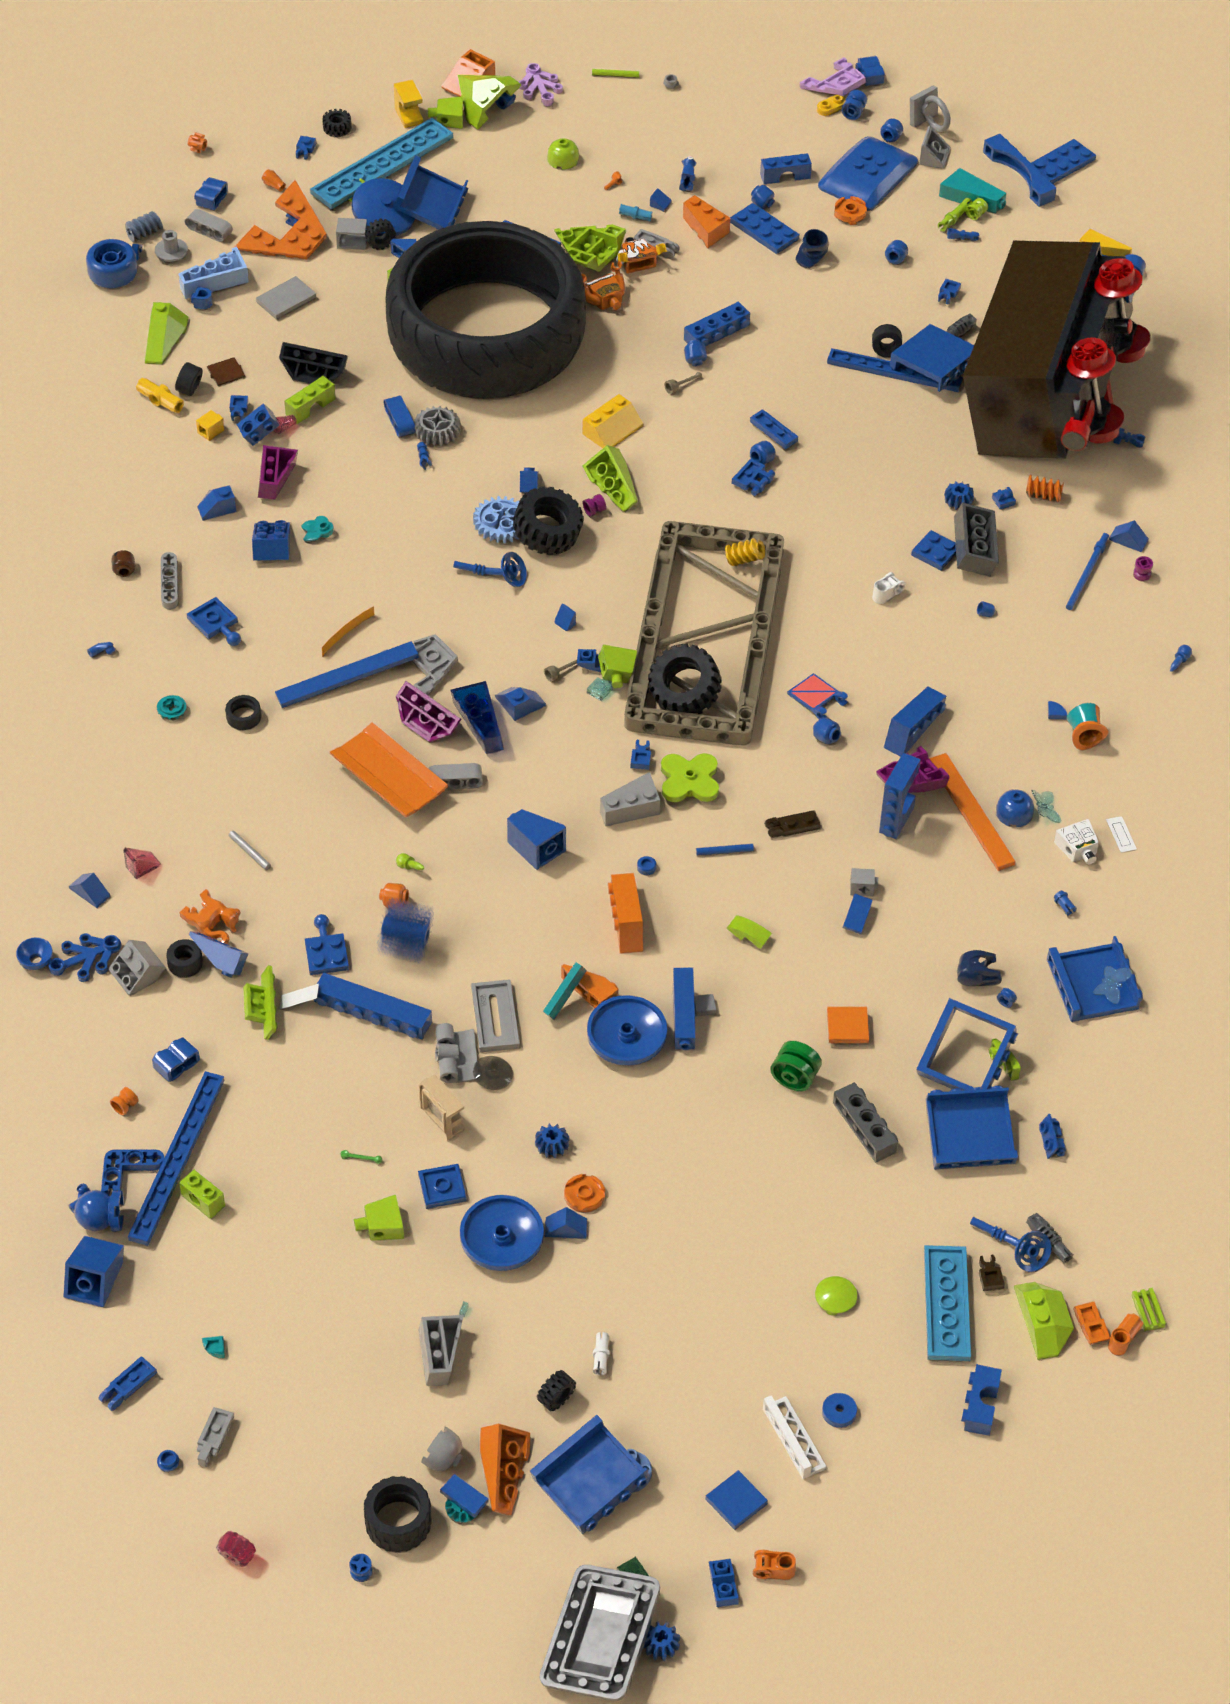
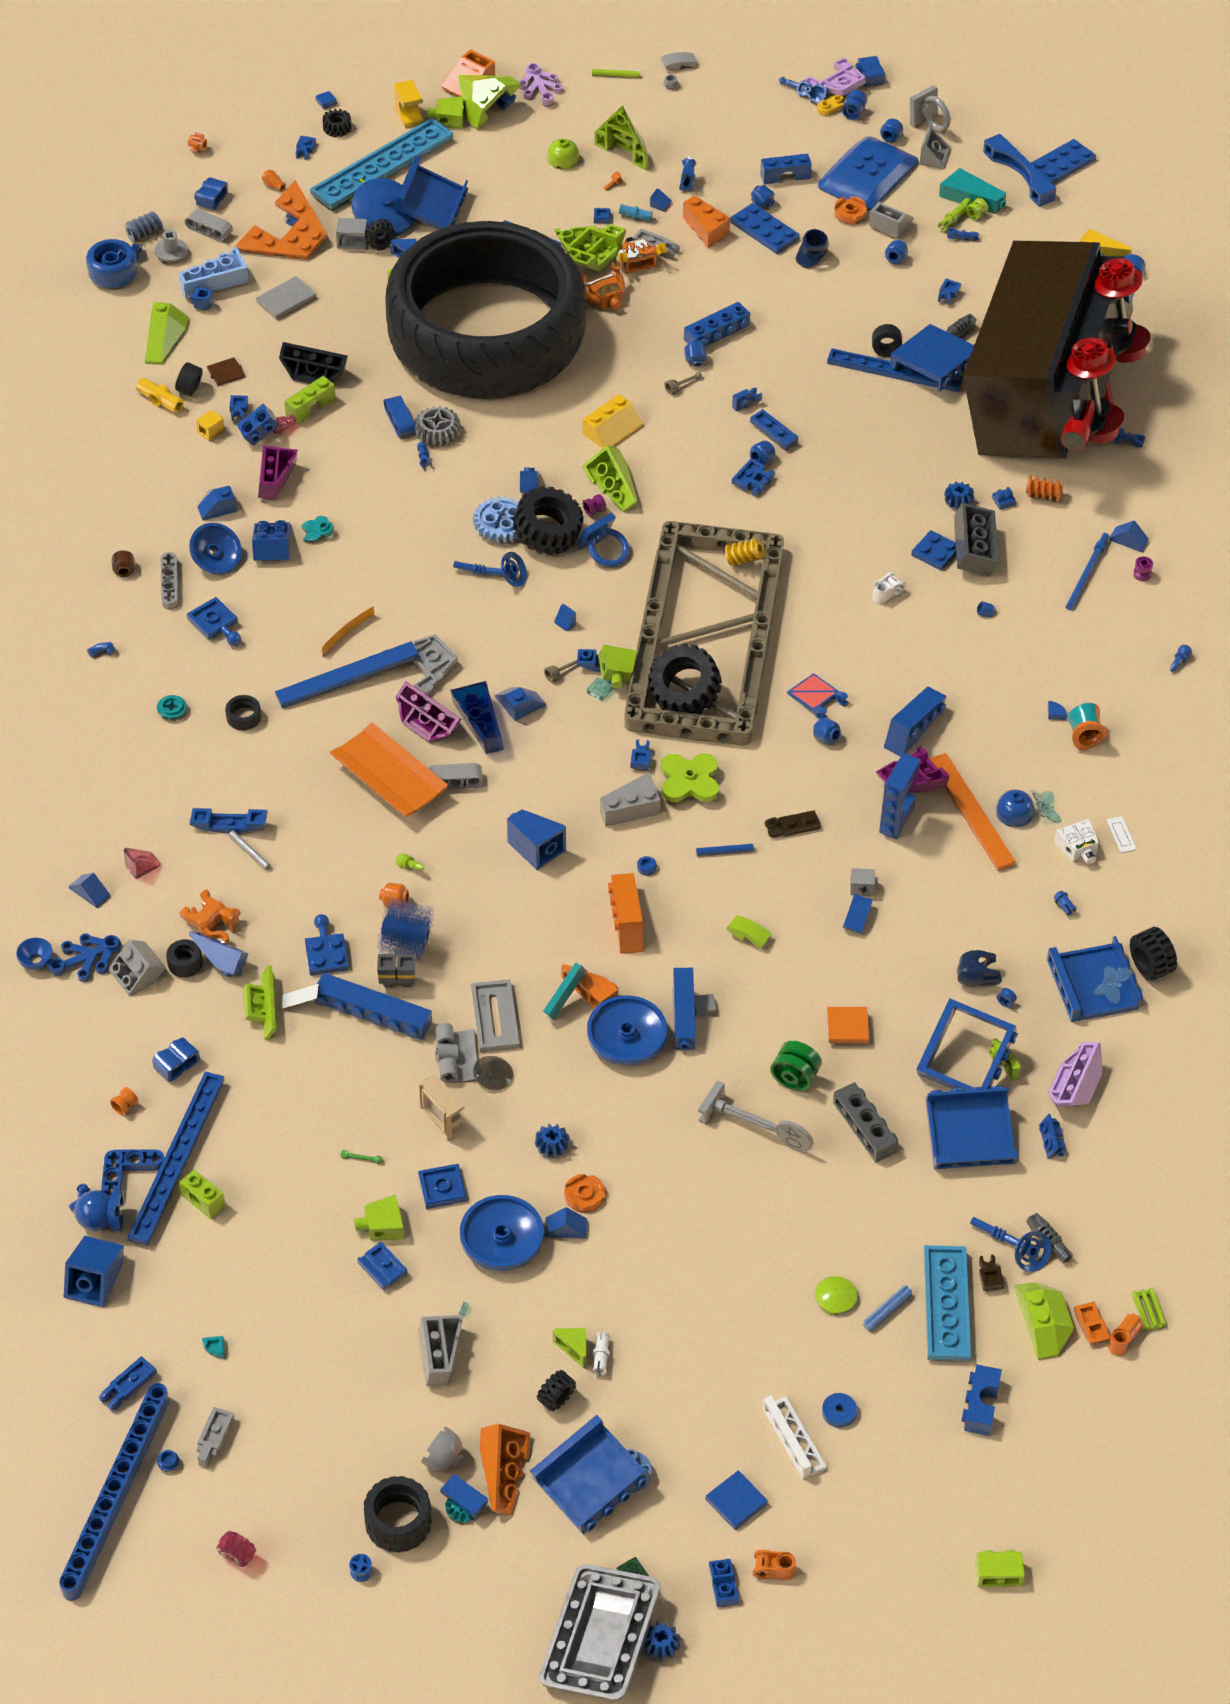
none -> blue beam [59,1383,169,1601]
none -> blue dish [189,523,242,574]
none -> blue slope [189,808,268,833]
none -> blue tile [315,91,337,109]
none -> blue plate [357,1242,408,1290]
none -> dark grey hips [377,954,416,987]
none -> lime slope [553,1328,586,1368]
none -> blue tile [576,512,629,567]
none -> lime wedge [594,105,648,170]
none -> blue tile [594,208,610,224]
none -> light grey slope [661,52,698,70]
none -> light grey piece [698,1080,814,1152]
none -> blue plate [732,387,762,411]
none -> blue piece [779,77,828,104]
none -> medium blue axle [863,1285,912,1331]
none -> light grey slope [869,202,914,238]
none -> lime brick [975,1550,1024,1587]
none -> lavender wedge [1048,1042,1103,1106]
none -> black tyre [1130,926,1177,981]

